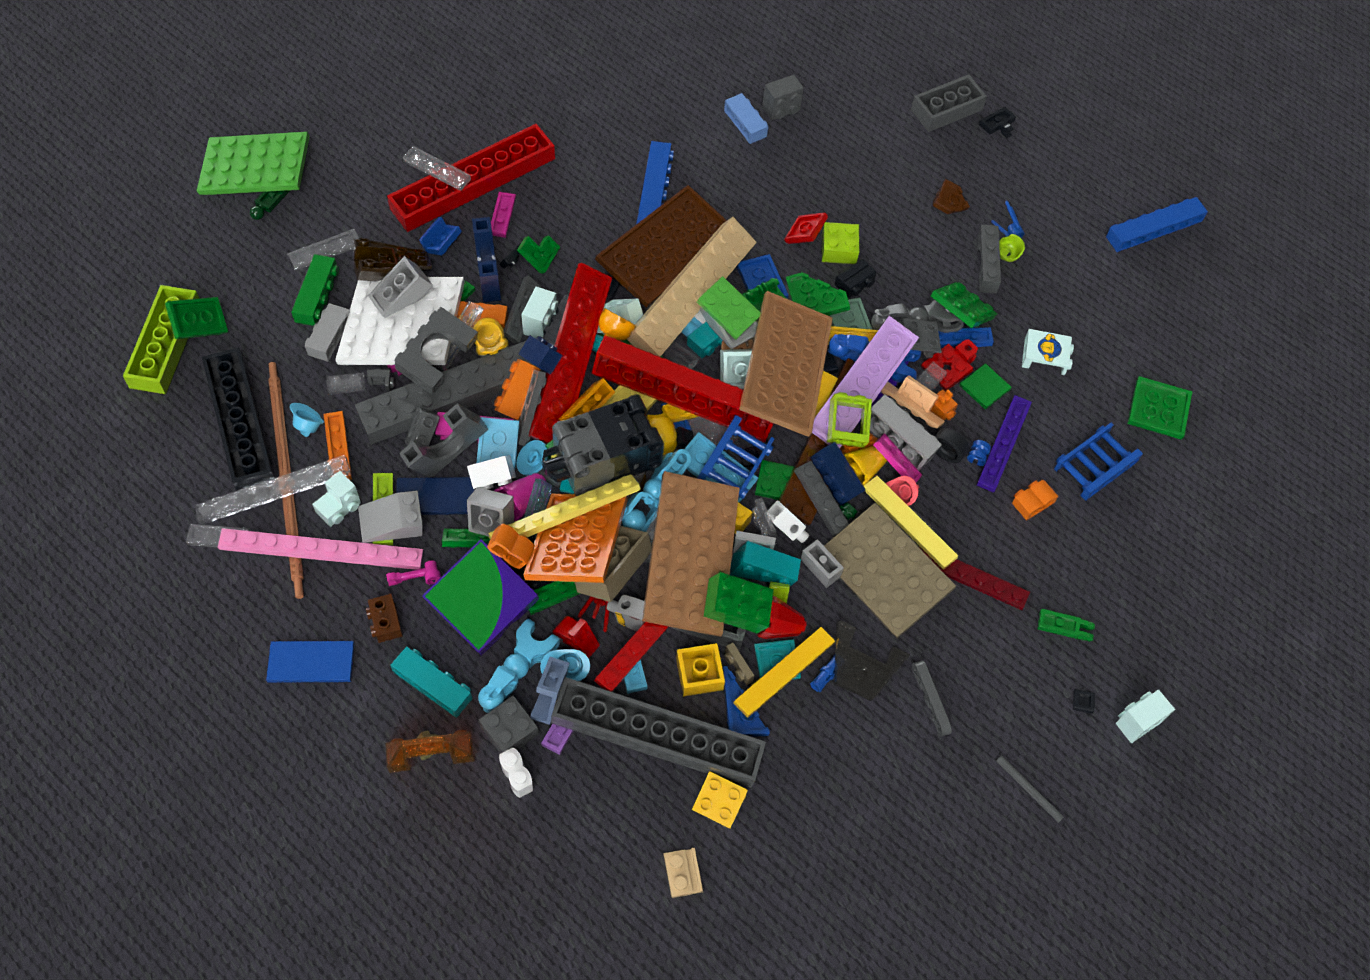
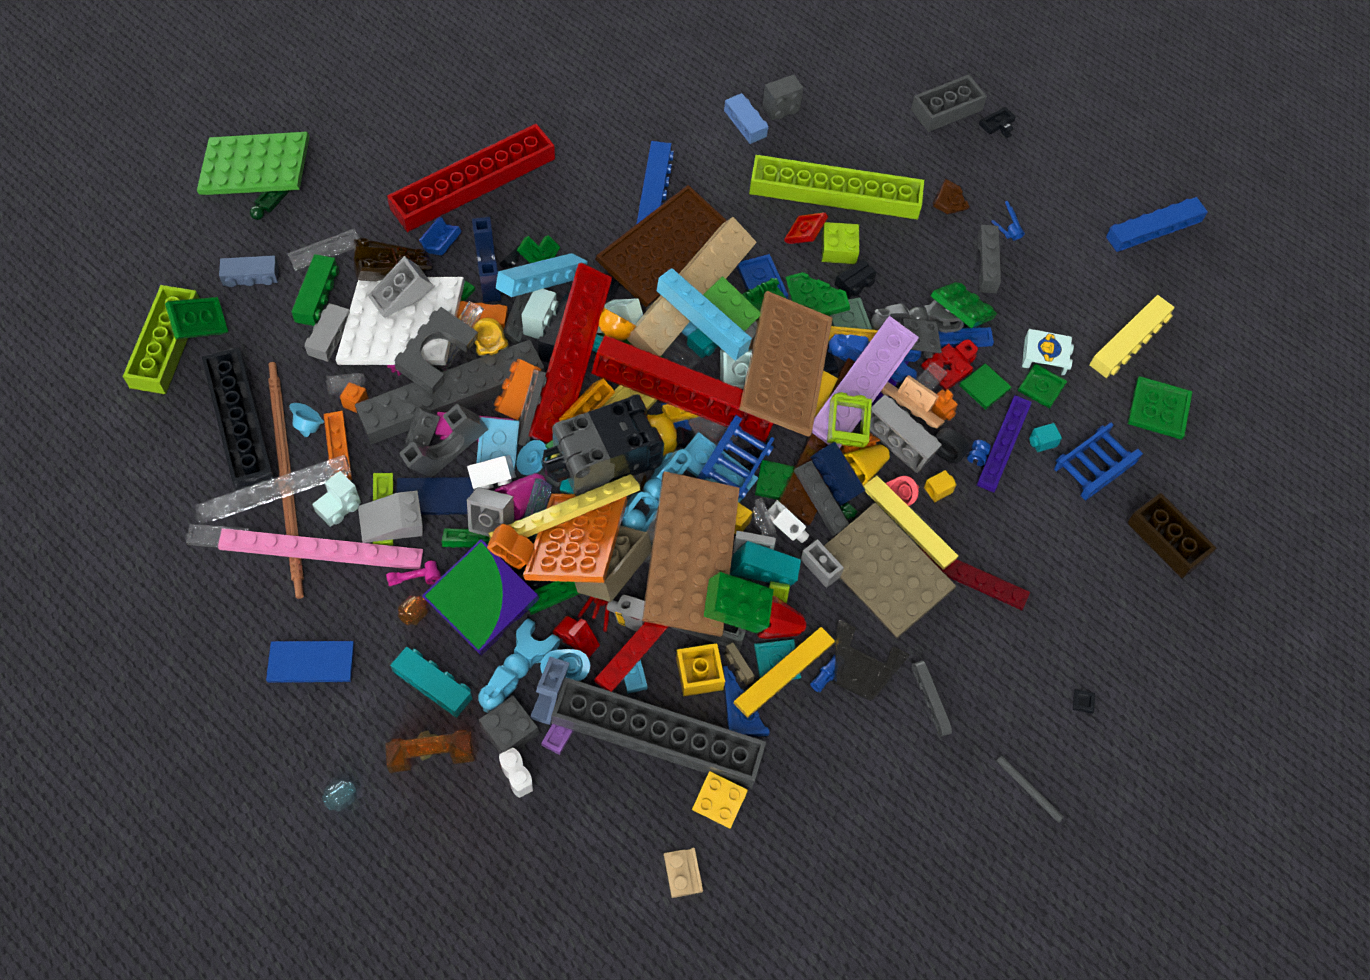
reddish brown brick [366,593,403,643] -> none
dark grey bracket [367,369,395,392] -> none
clear plate [403,146,471,191] -> none
dark pink tile [491,192,516,238] -> none
dark blue brick [519,335,563,375] -> none
dark pink tile [873,433,922,482] -> none
lime hair [999,234,1025,262] -> none
orange brick [1012,480,1059,520] -> none
green hinge [1037,609,1095,642] -> none
light aqua brick [1115,690,1175,743] -> none
none -> sand blue brick [219,256,278,287]
none -> clear light blue head [322,779,356,812]
none -> orange brick [340,382,369,413]
none -> clear orange head [398,595,428,626]
none -> medium azure brick [496,253,588,297]
none -> medium azure brick [656,268,752,361]
none -> lime brick [749,155,924,220]
none -> yellow brick [924,470,956,503]
none -> green tile [1018,363,1067,409]
none -> teal brick [1029,423,1062,452]
none -> light yellow brick [1090,295,1175,378]
none -> dark brown brick [1127,493,1217,579]

